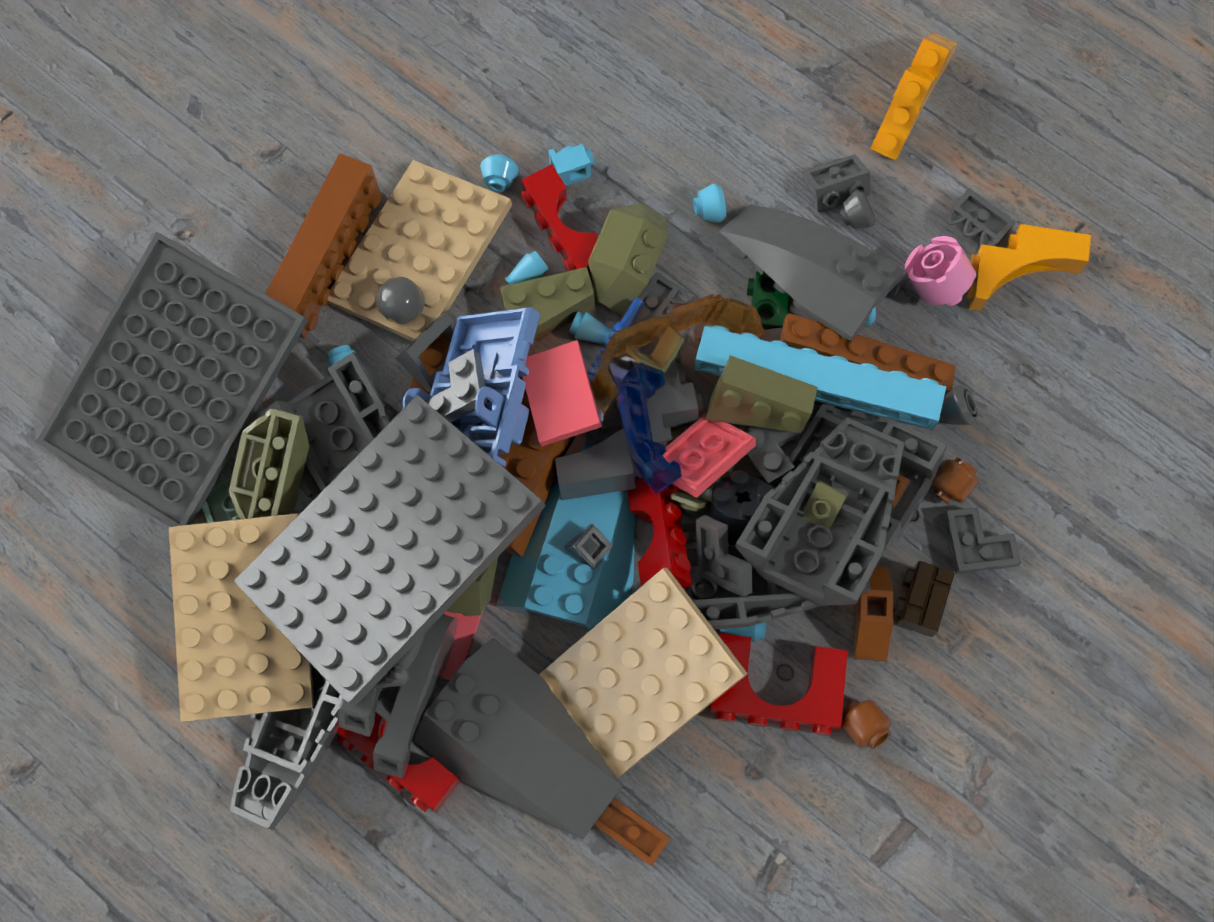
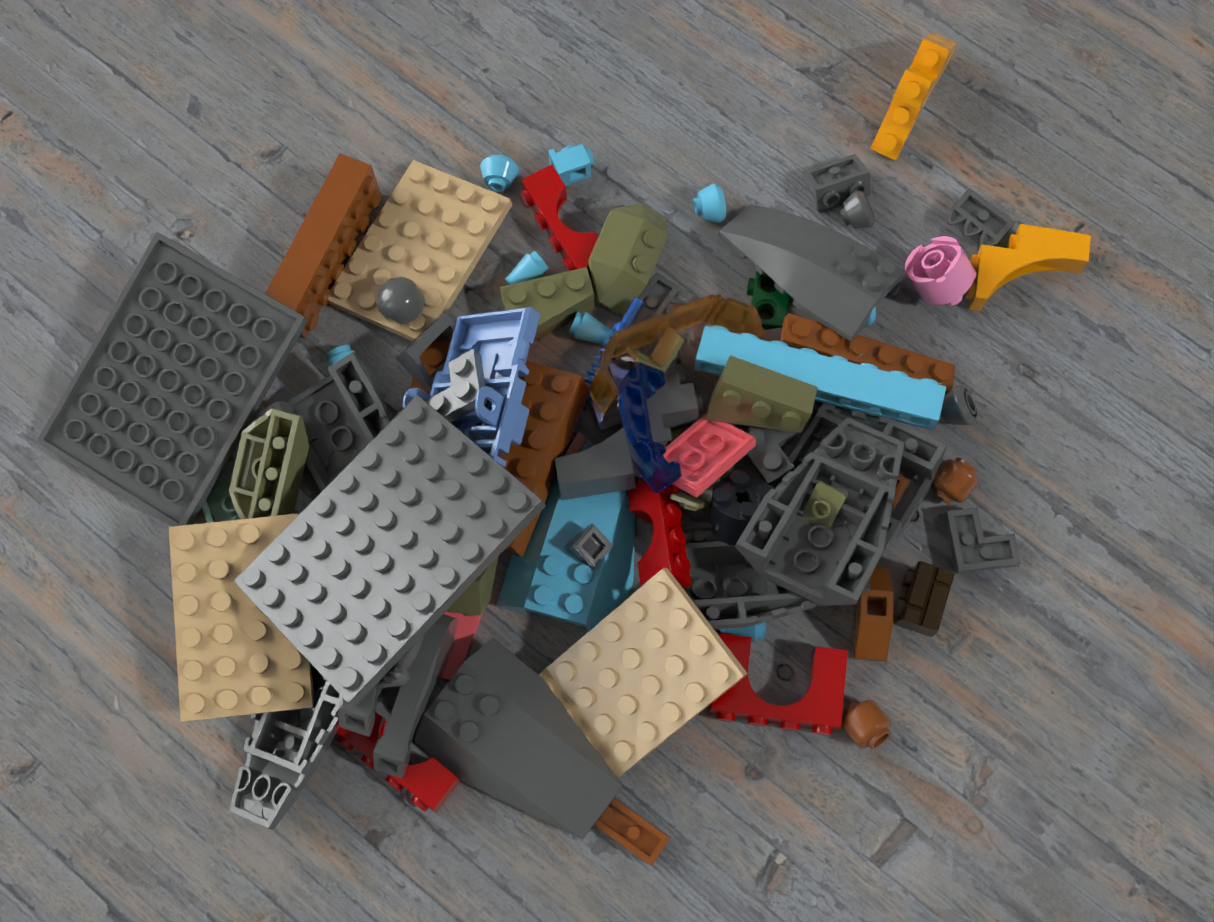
coral tile [523,340,602,446] -> none
dark grey plate [696,515,752,597] -> none

